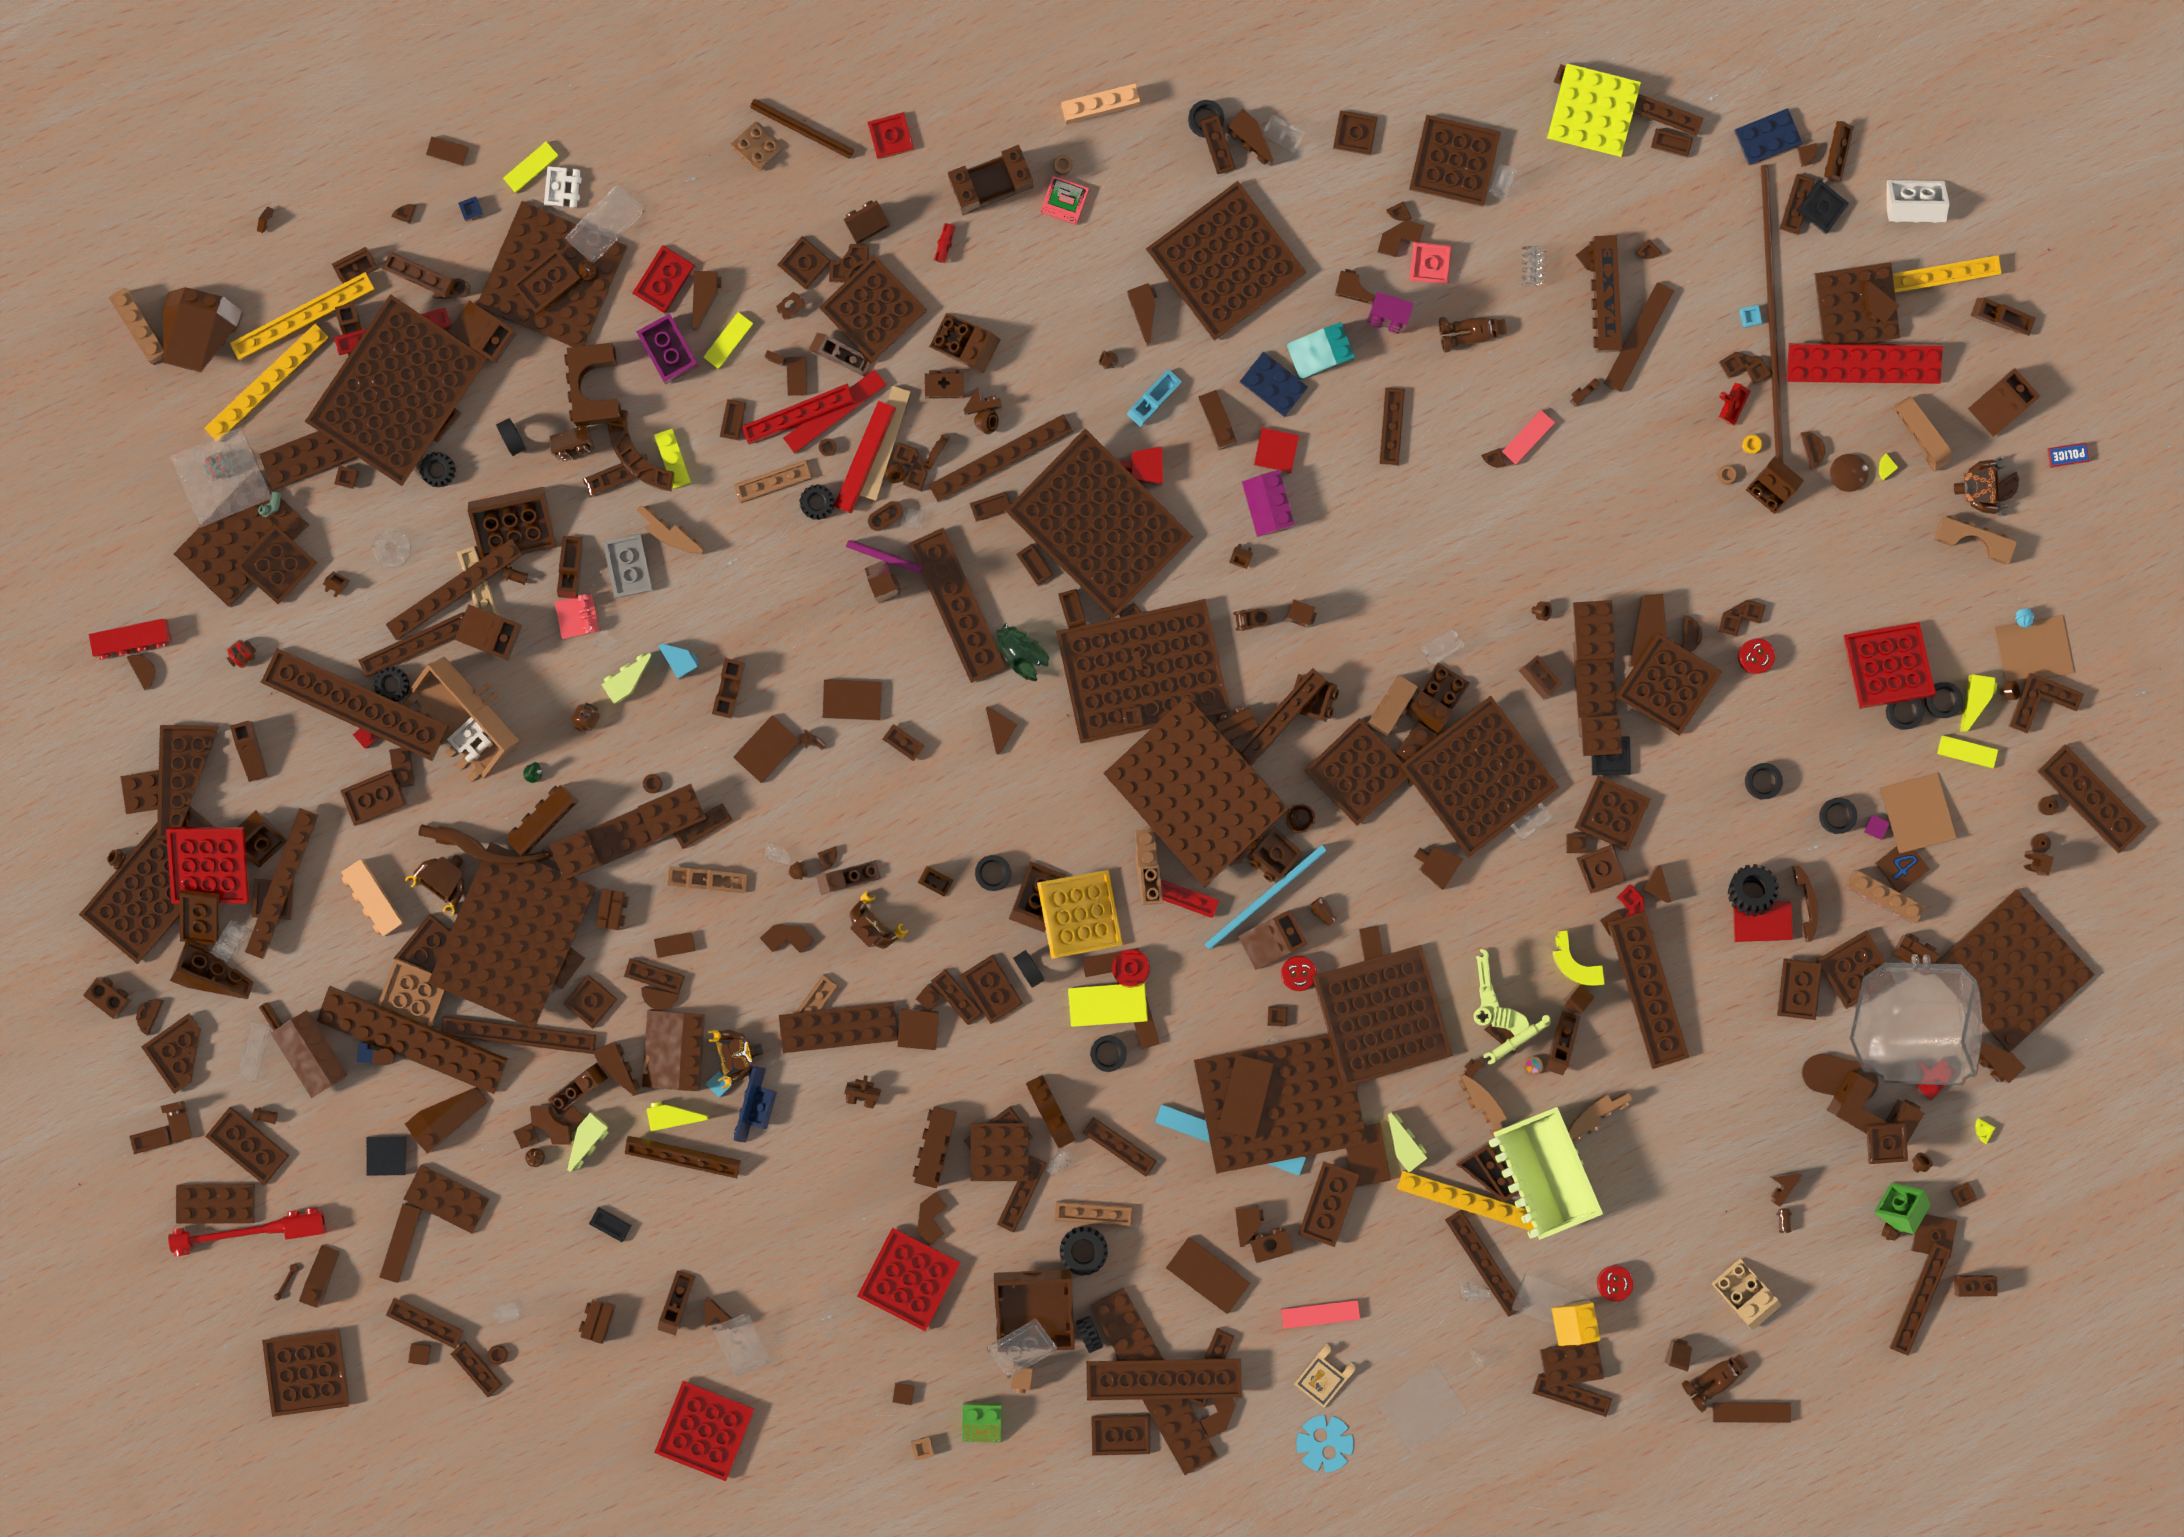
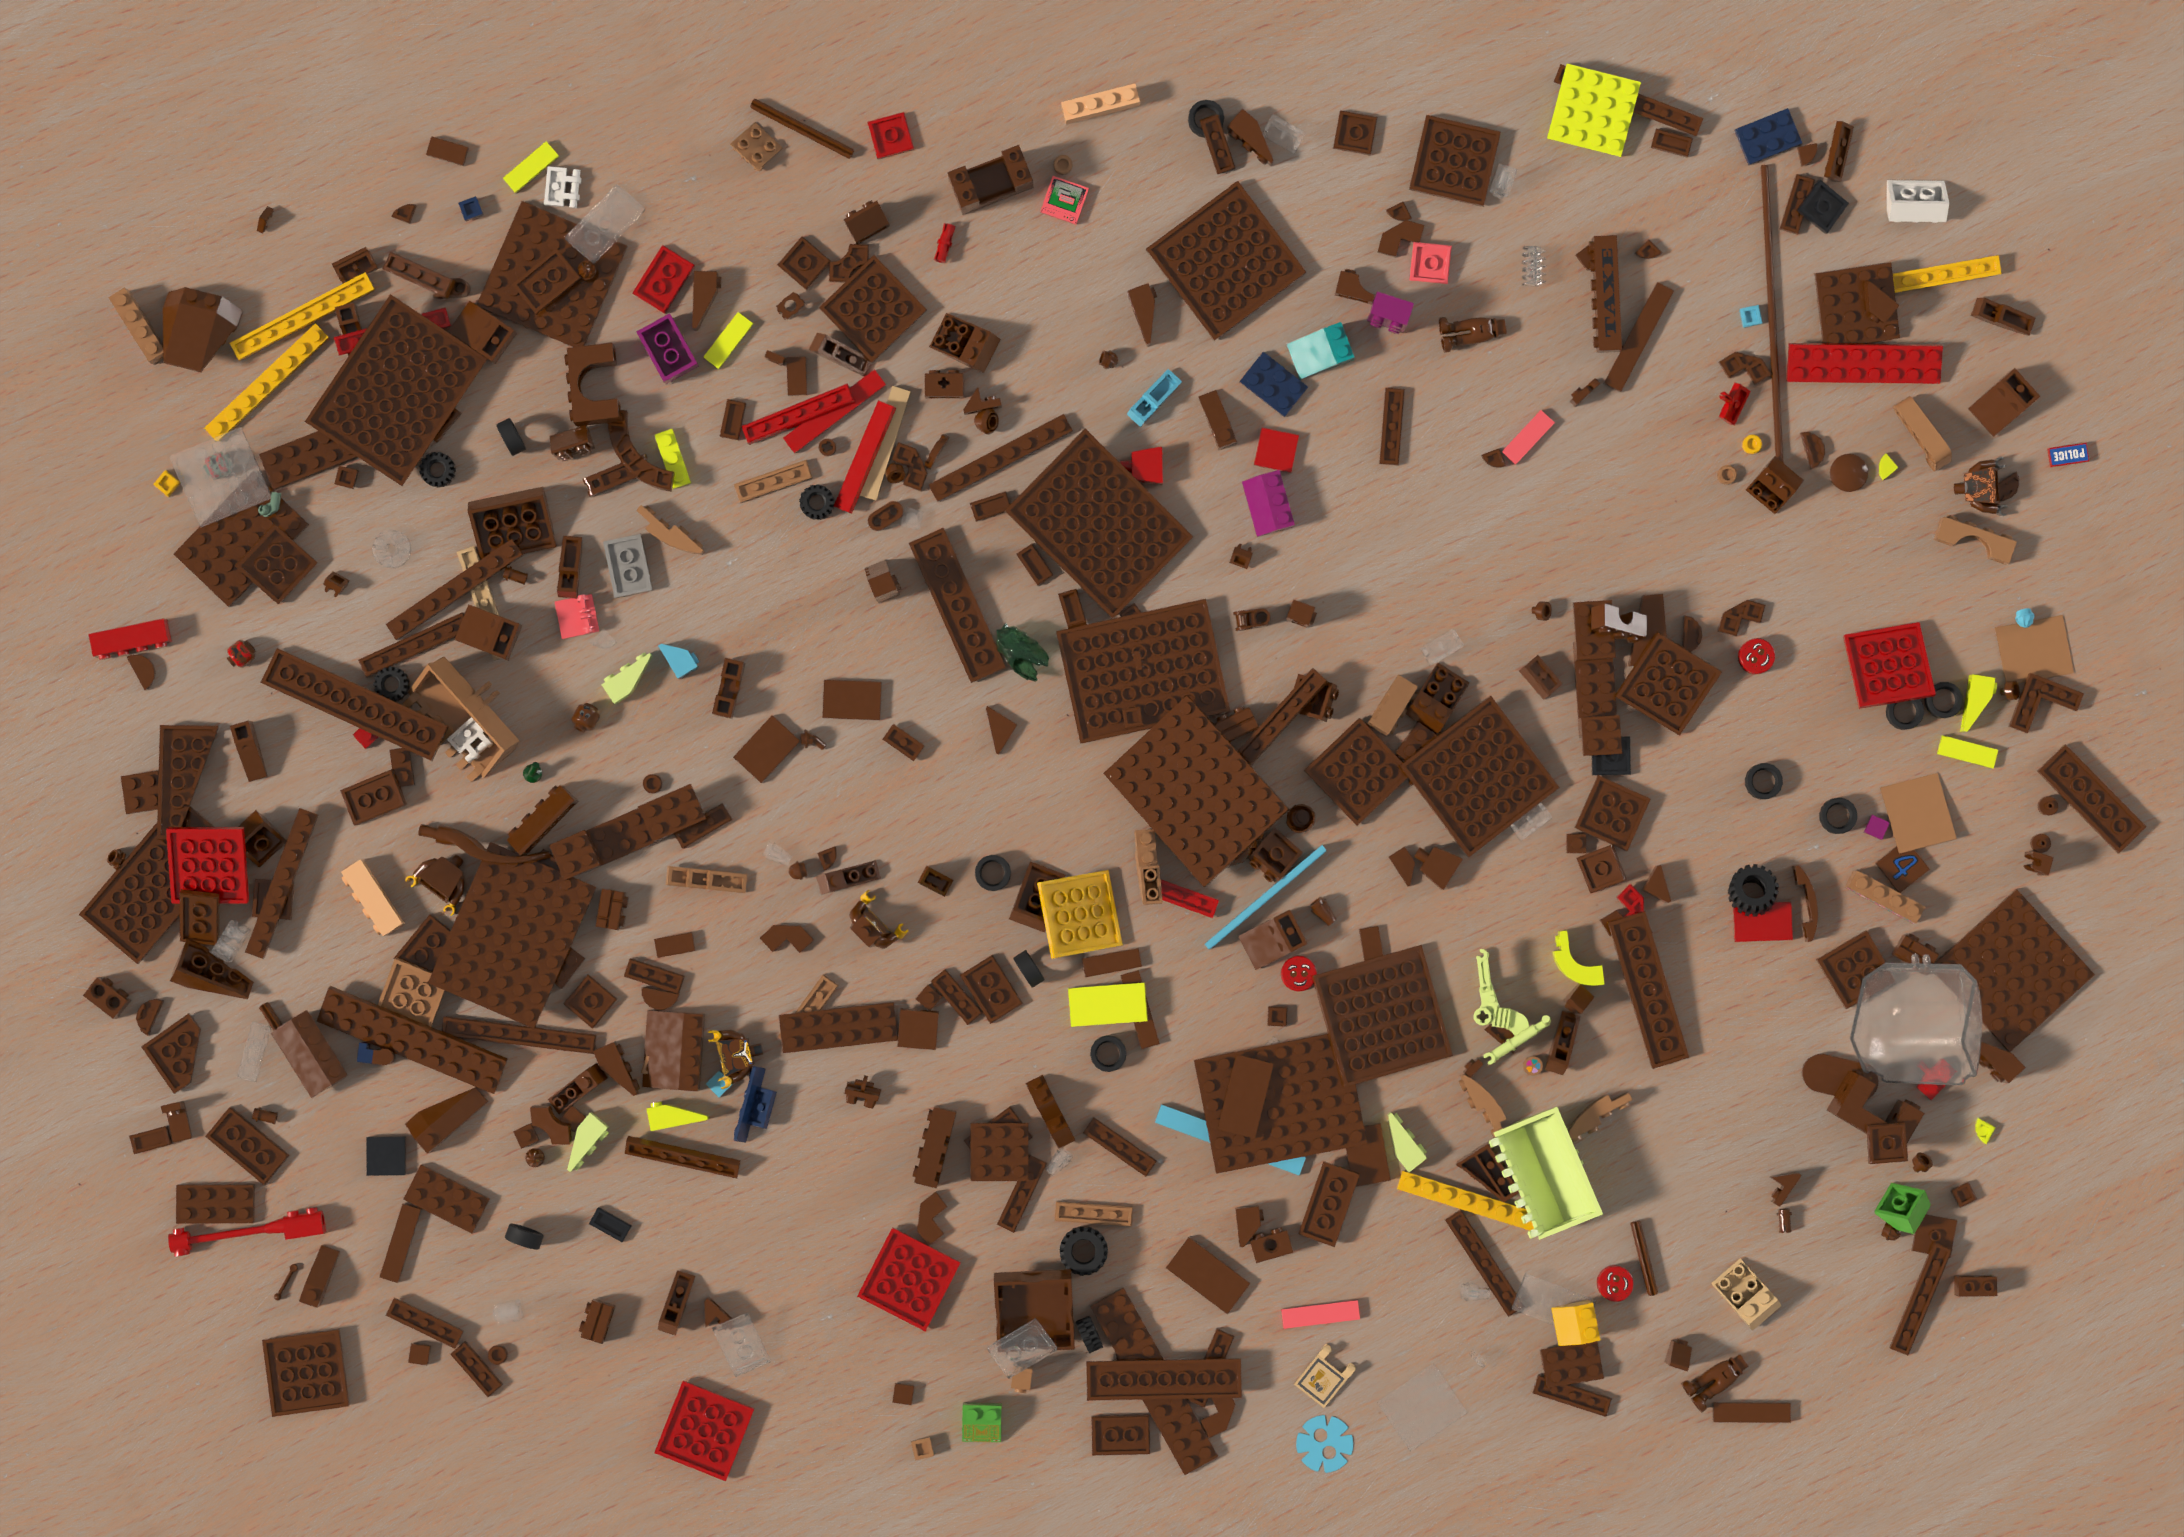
magenta tile [846,540,923,573] -> none
red tile [1112,949,1151,988] -> none
reddish brown tile [1777,958,1822,1020] -> none
none -> yellow tile [153,470,181,497]
none -> black tyre [505,1223,544,1250]
none -> reddish brown tile [1388,846,1415,887]
none -> reddish brown arch [1591,604,1647,643]
none -> reddish brown axle [1630,1220,1658,1296]

